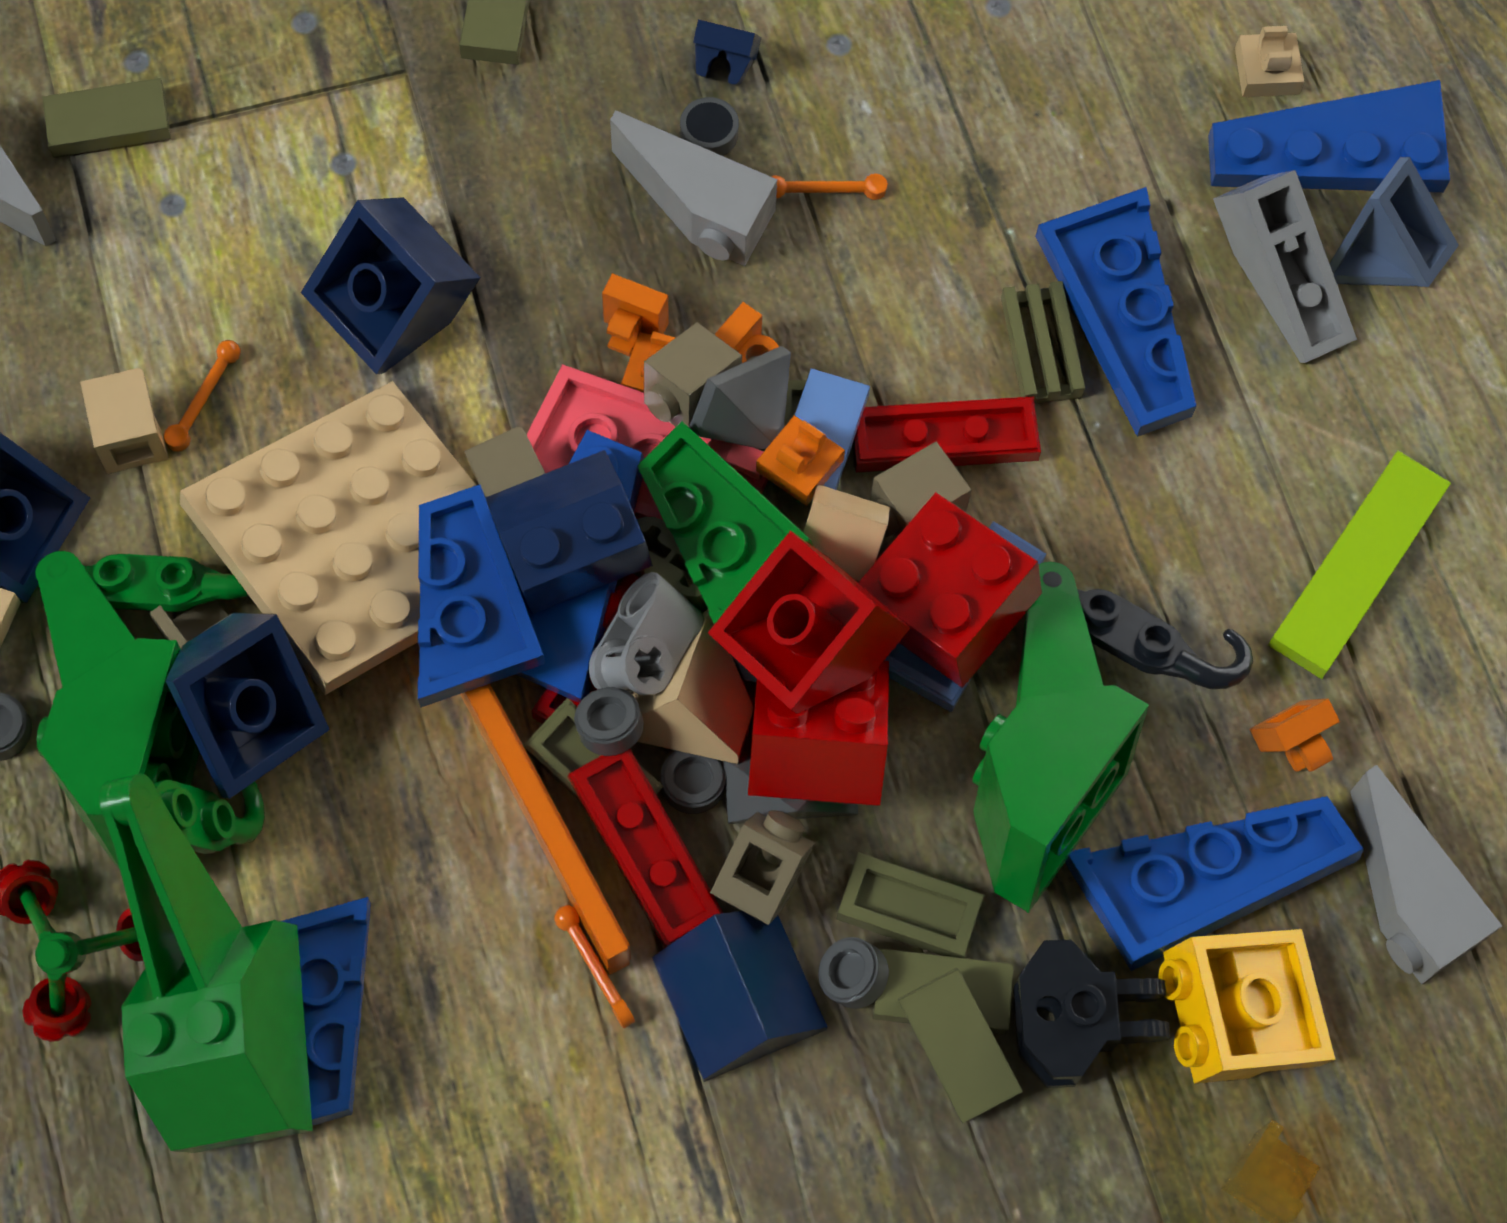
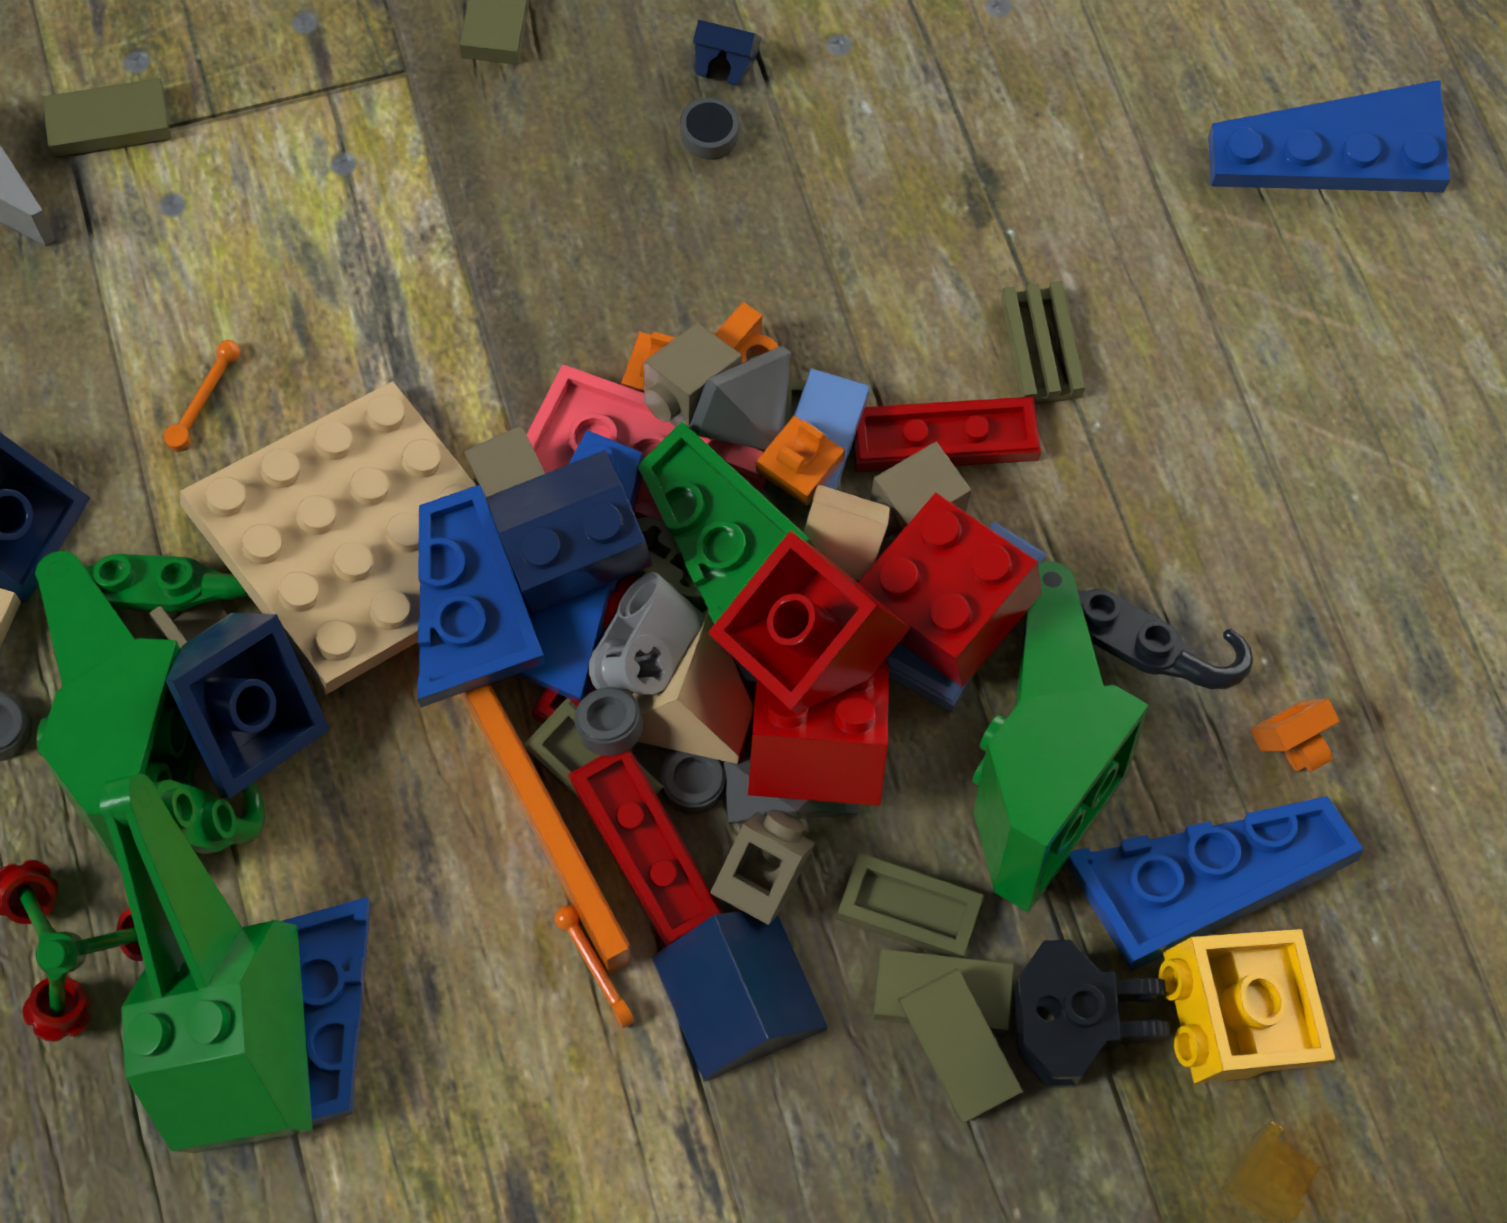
tan panel [80,368,169,474] -> none
dark blue slope [301,197,481,375] -> none
orange tile [602,273,669,357] -> none
light grey slope [610,110,778,266] -> none
orange hinge [771,173,888,200] -> none
dark grey tile [818,937,889,1009] -> none
blue wing [1035,187,1196,437] -> none
light grey slope [1213,170,1357,363] -> none
tan tile [1235,26,1304,97] -> none
lime tile [1268,450,1451,679] -> none
sand blue slope [1329,157,1459,287] -> none
light grey slope [1350,765,1502,984] -> none

